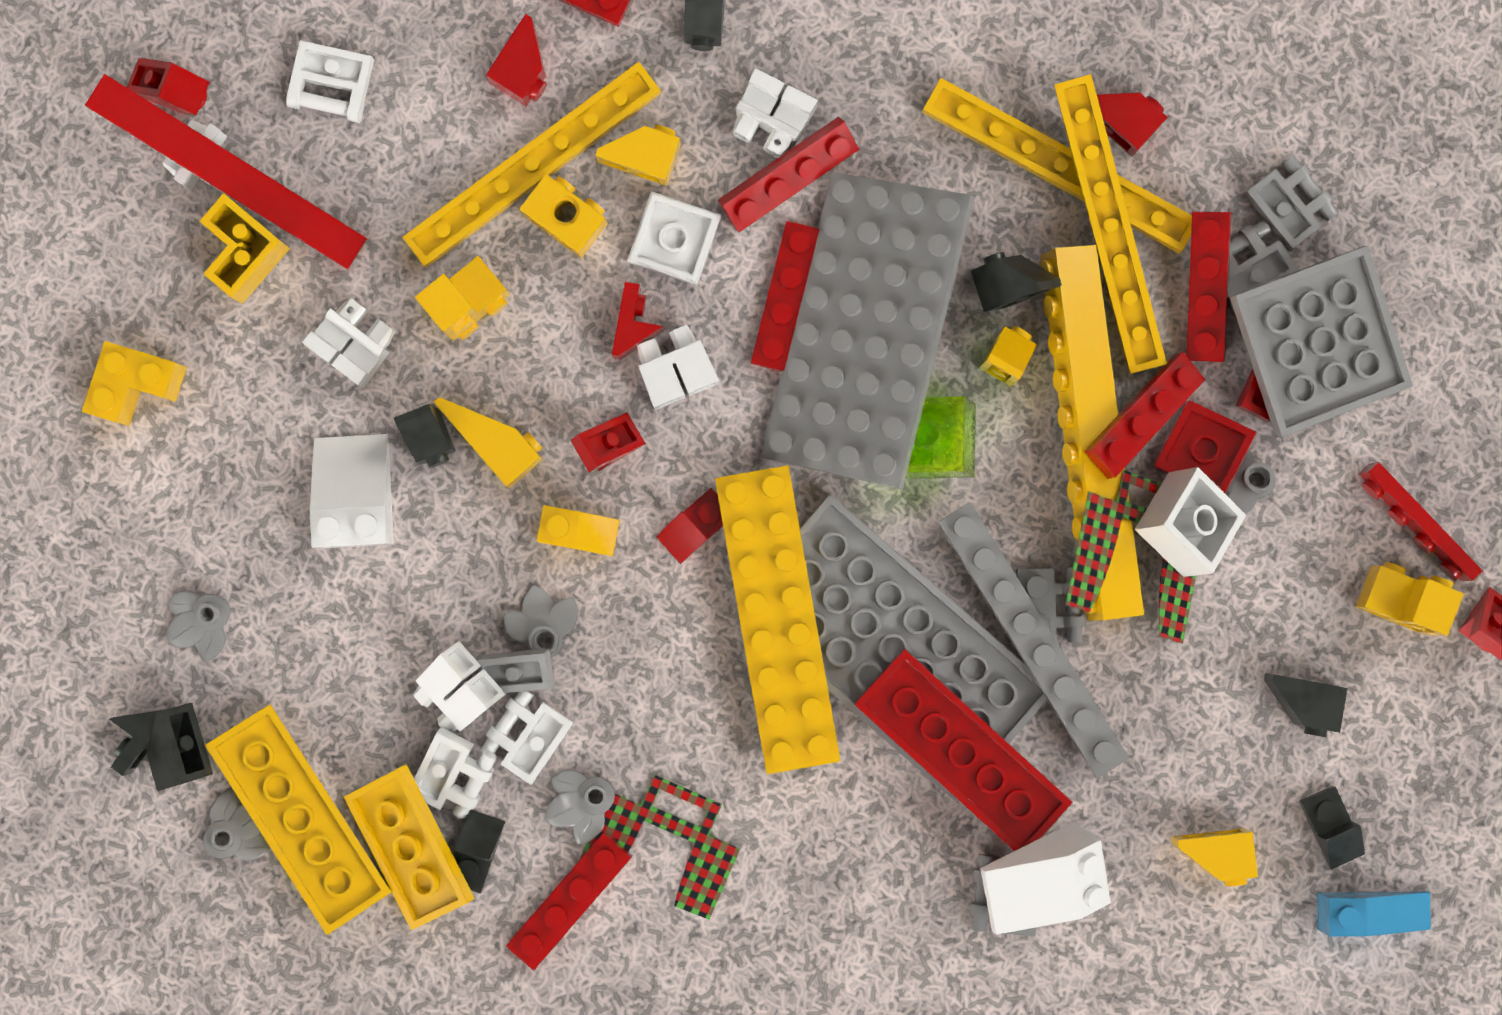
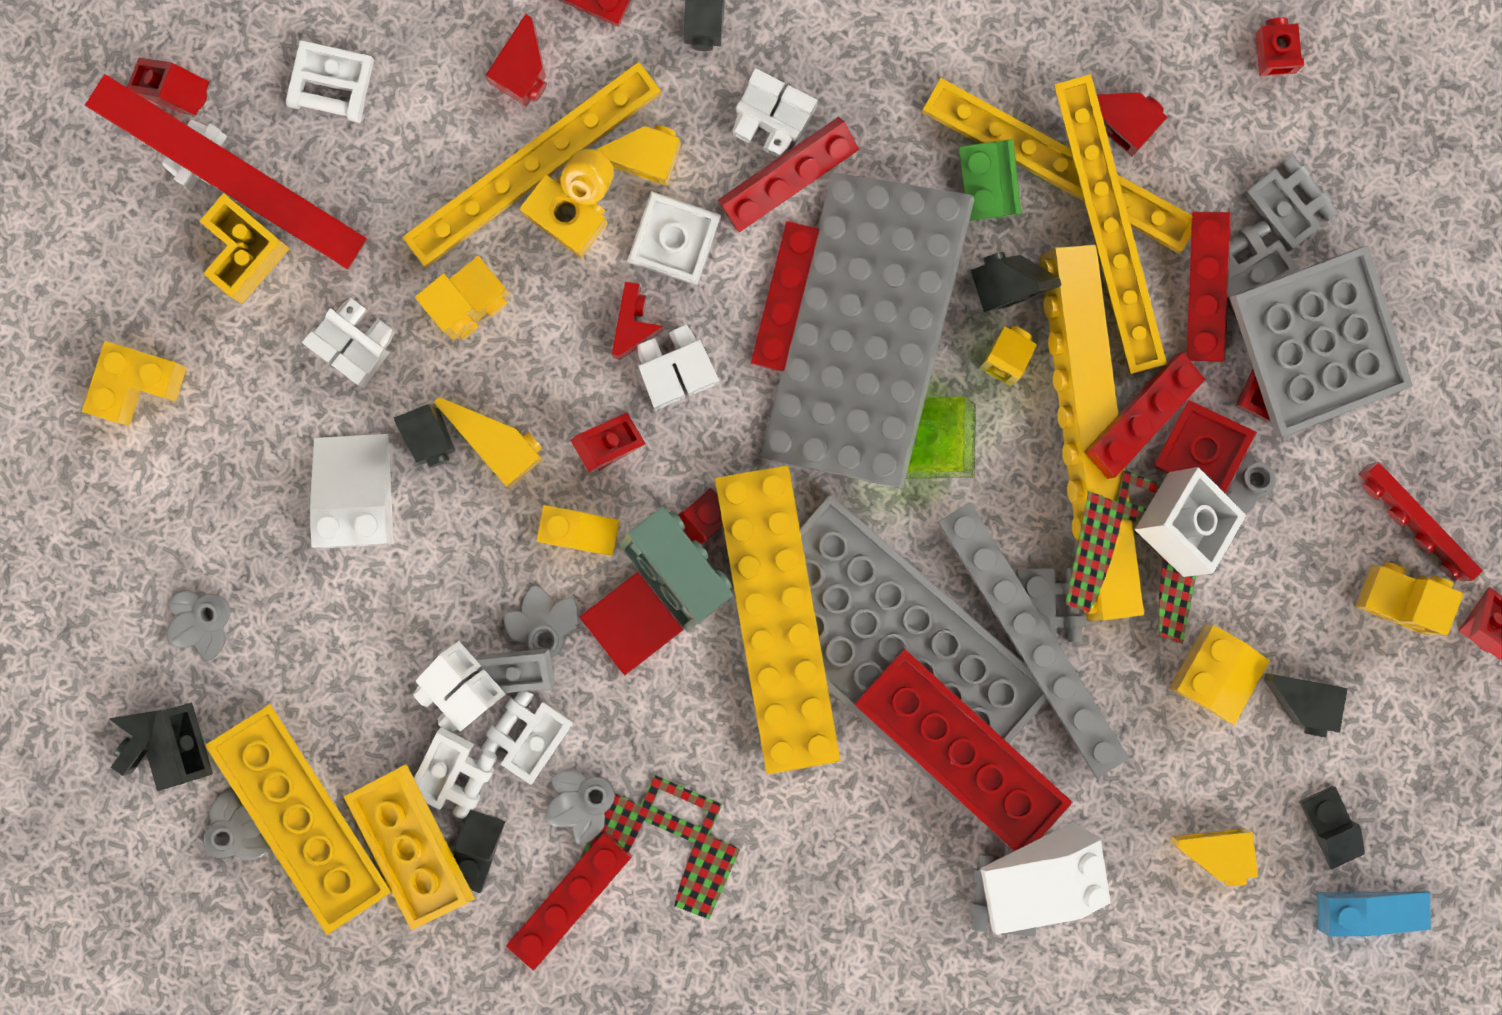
none -> yellow head [560,149,614,205]
none -> red tile [580,572,683,676]
none -> sand green slope [619,506,733,632]
none -> bright green plate [959,139,1022,221]
none -> yellow slope [1169,624,1270,725]
none -> red brick [1255,17,1304,76]

